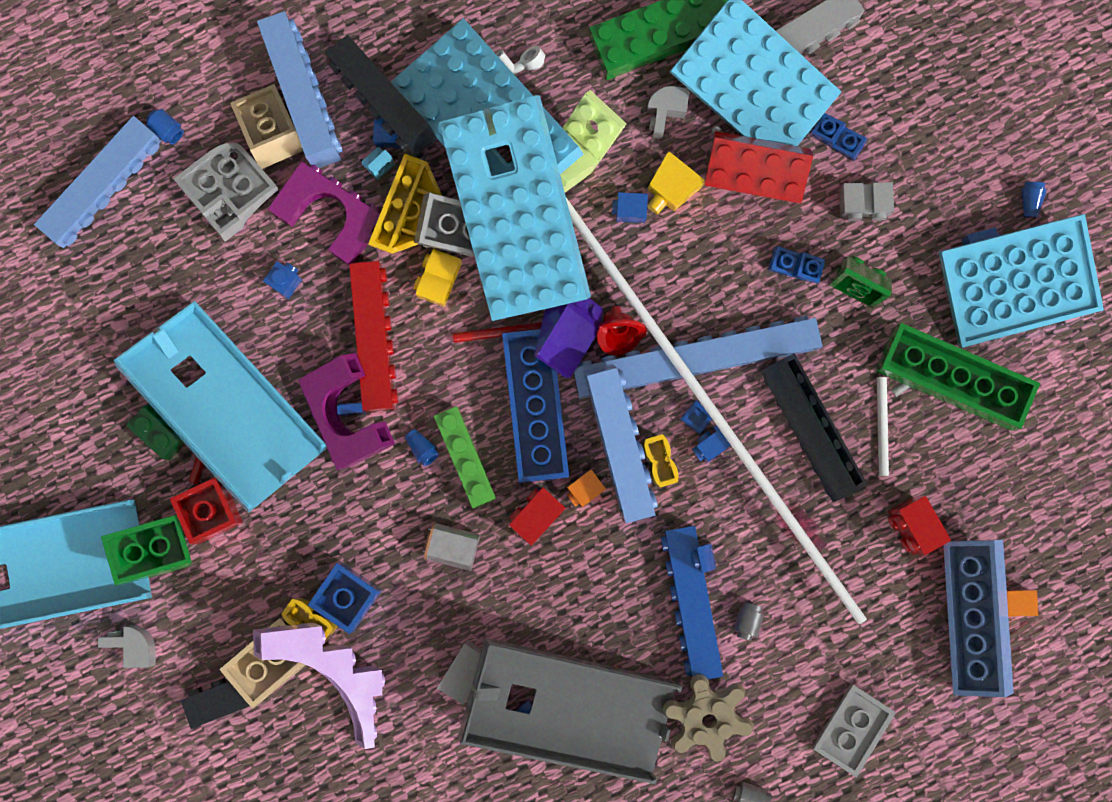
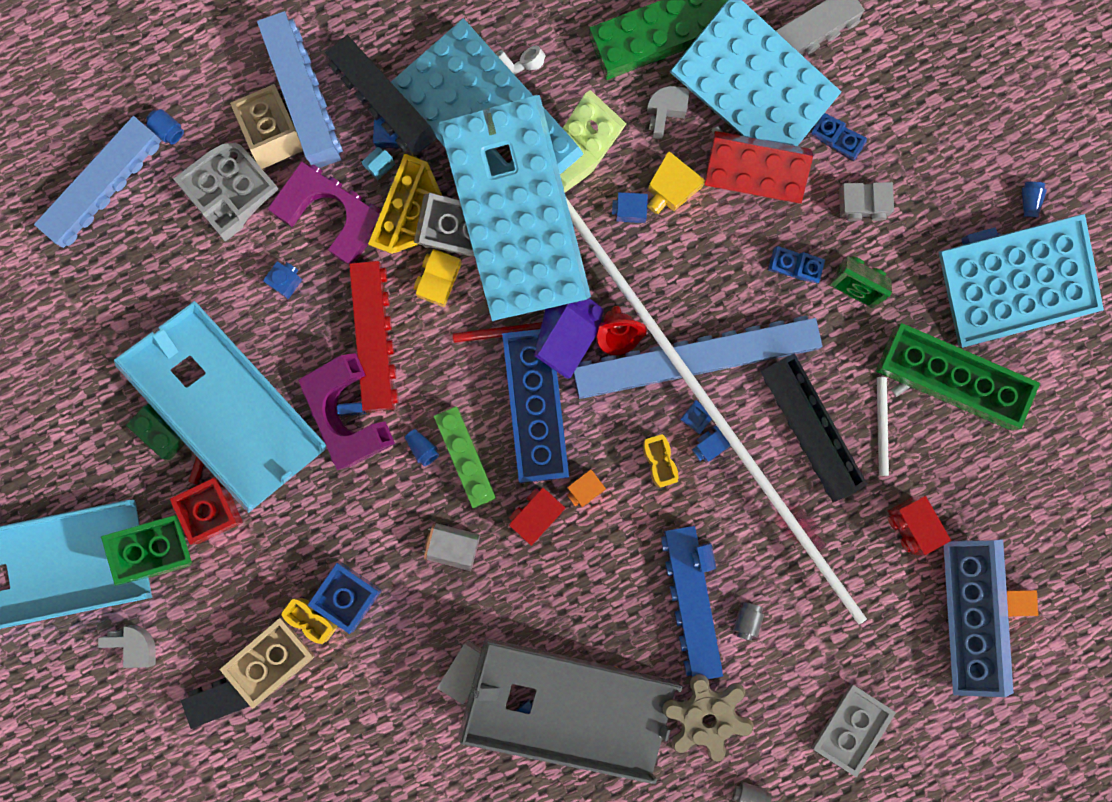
lavender arch [253,623,385,749] -> none
medium blue brick [583,364,658,523] -> none

